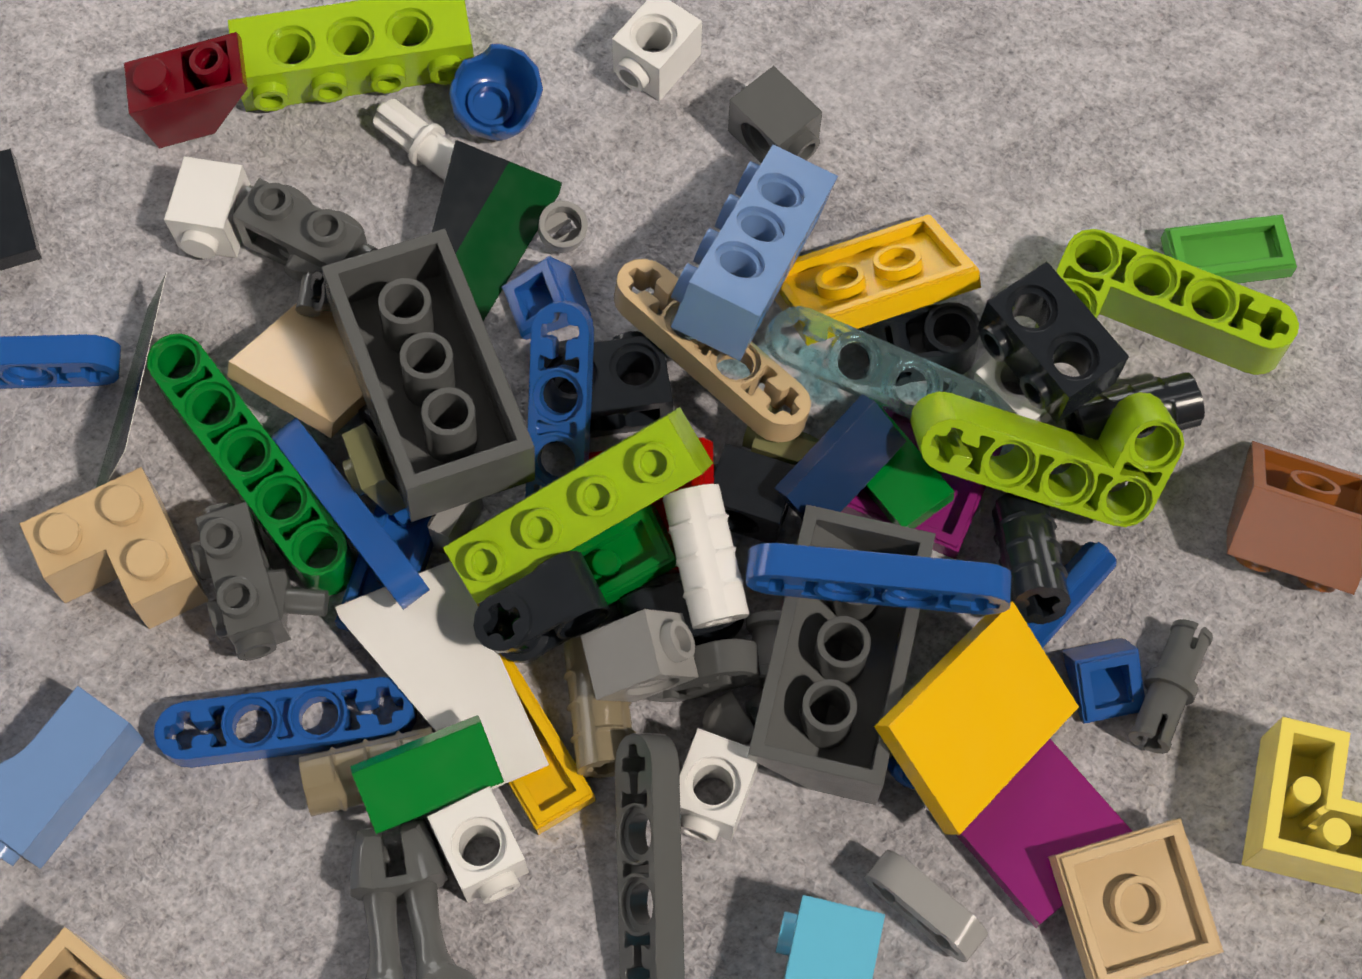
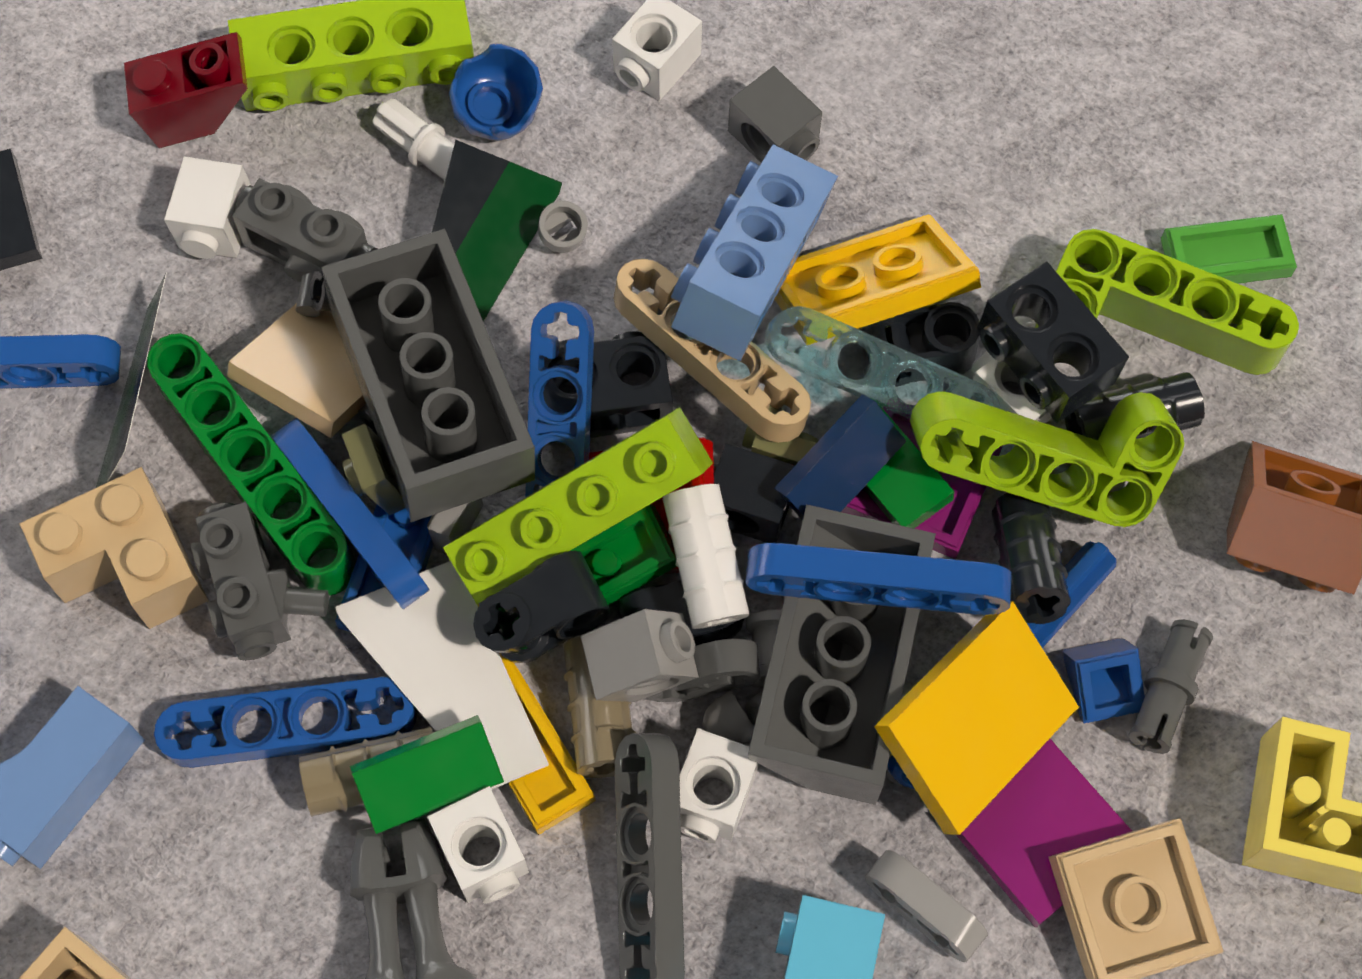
blue slope [502,256,591,340] -> none

